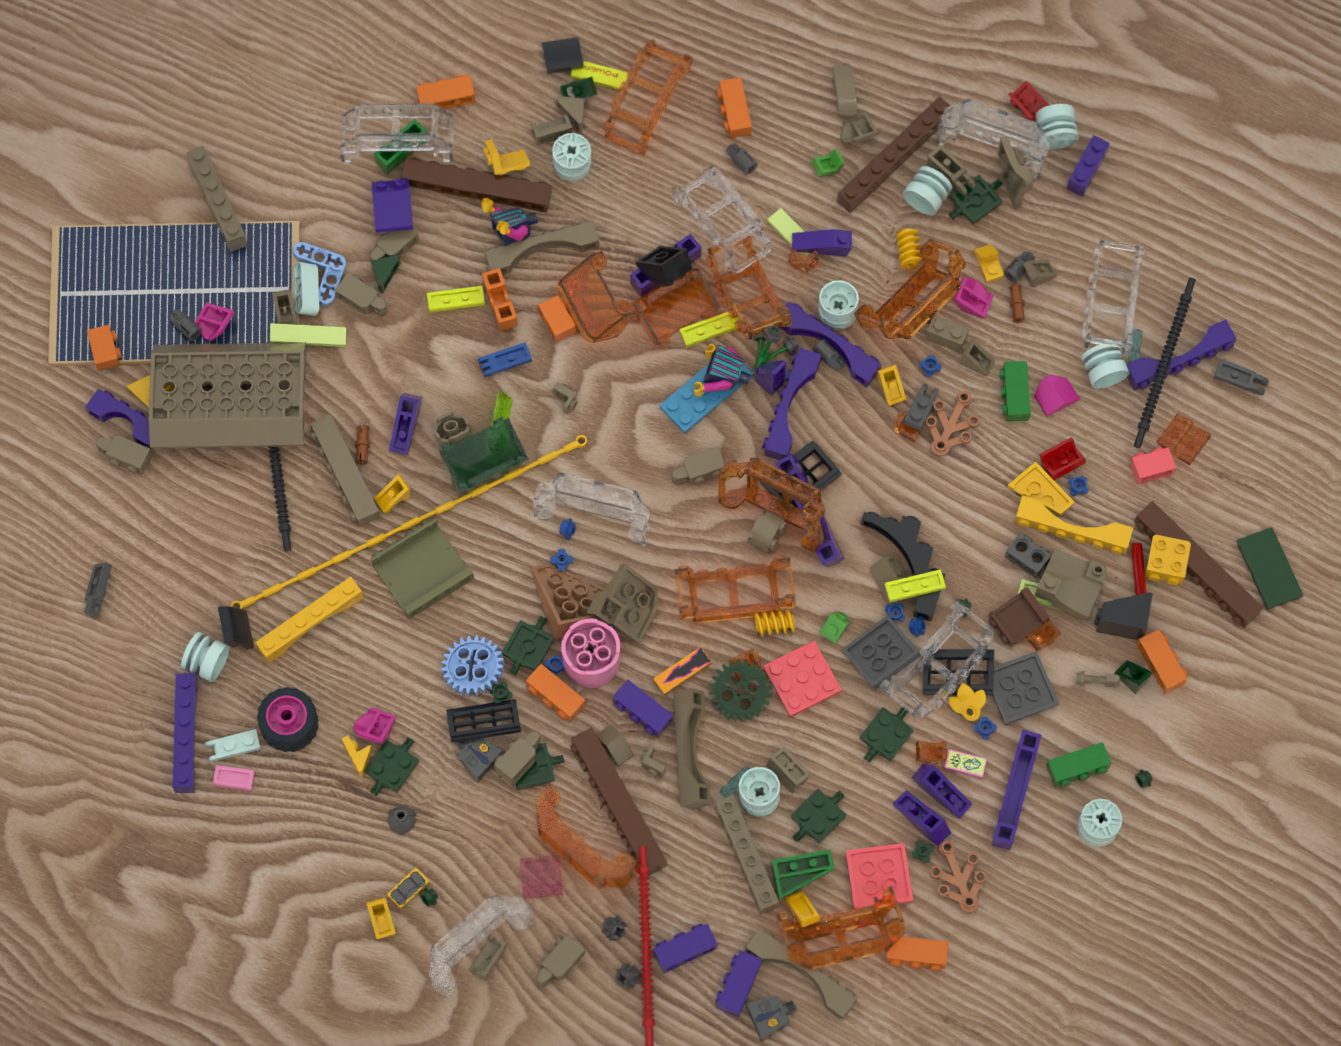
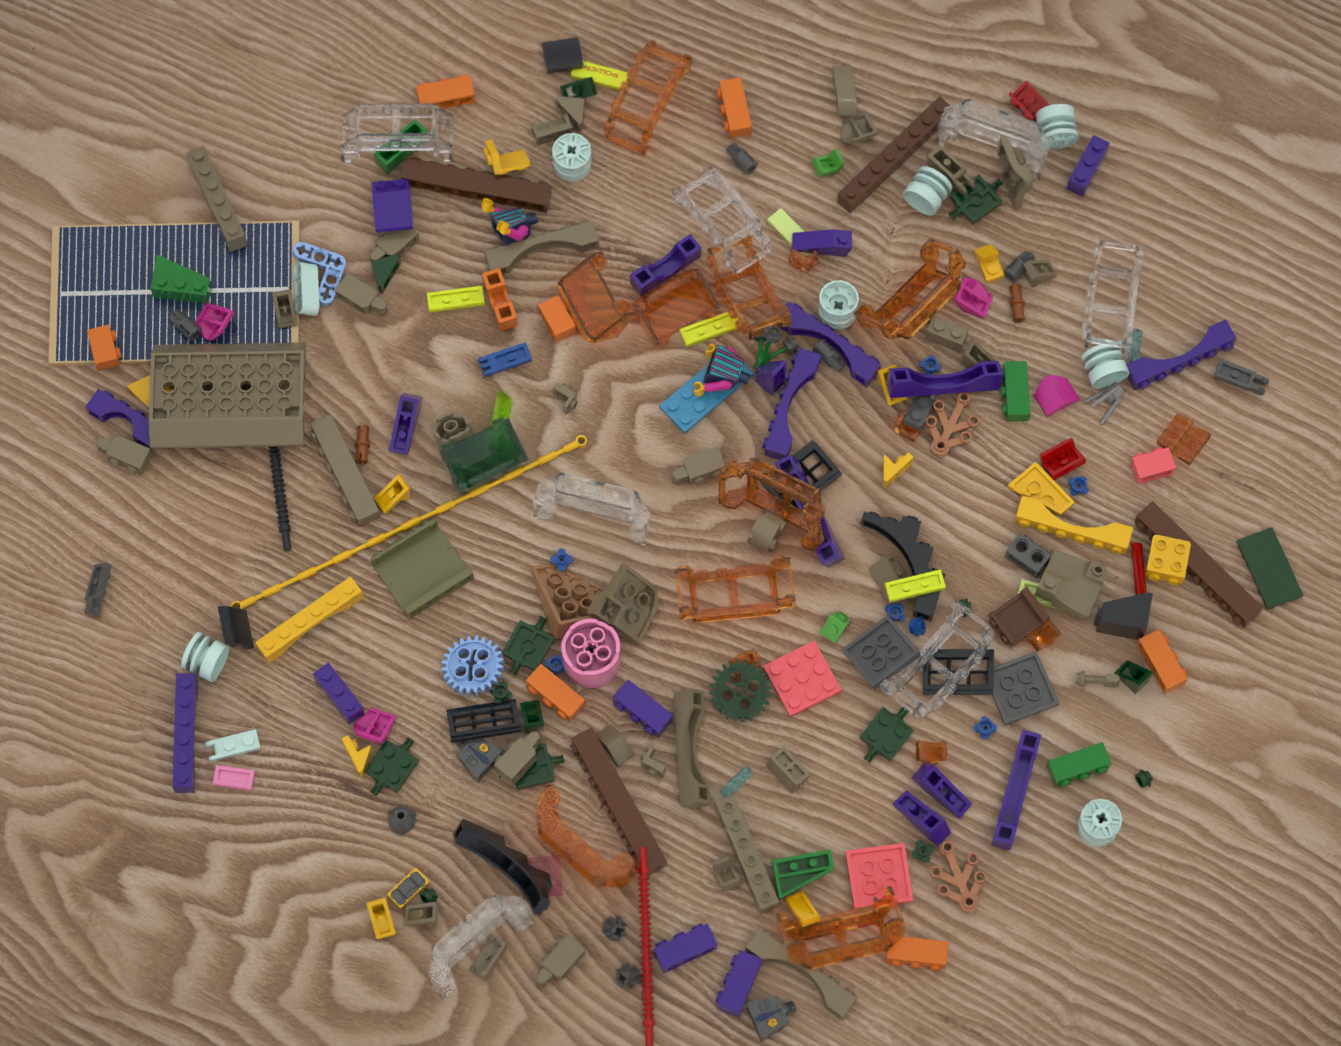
wheel [257,687,319,752] -> none
yellowish green tile [270,323,346,347] -> none
blue plate [559,518,576,540] -> none
black slope [635,245,692,287] -> none
tile [653,647,712,696] -> none
light aqua wheel [739,767,780,817] -> none
yellow piece [754,609,795,637] -> none
dark green plate [791,789,846,843] -> none
yellow piece [896,228,923,270] -> none
tile [944,749,987,779] -> none
yellow plate [949,683,986,721] -> none
black hose [1133,277,1196,448] -> none
none -> green wedge [150,254,212,304]
none -> dark purple brick [313,662,365,724]
none -> dark tan slope [404,902,439,928]
none -> black arch [453,819,552,916]
none -> dark green slope [520,700,544,733]
none -> dark tan bracket [712,856,741,892]
none -> yellow slope [883,452,914,488]
none -> dark purple arch [886,361,1003,398]
none -> light grey plant [1084,383,1124,425]

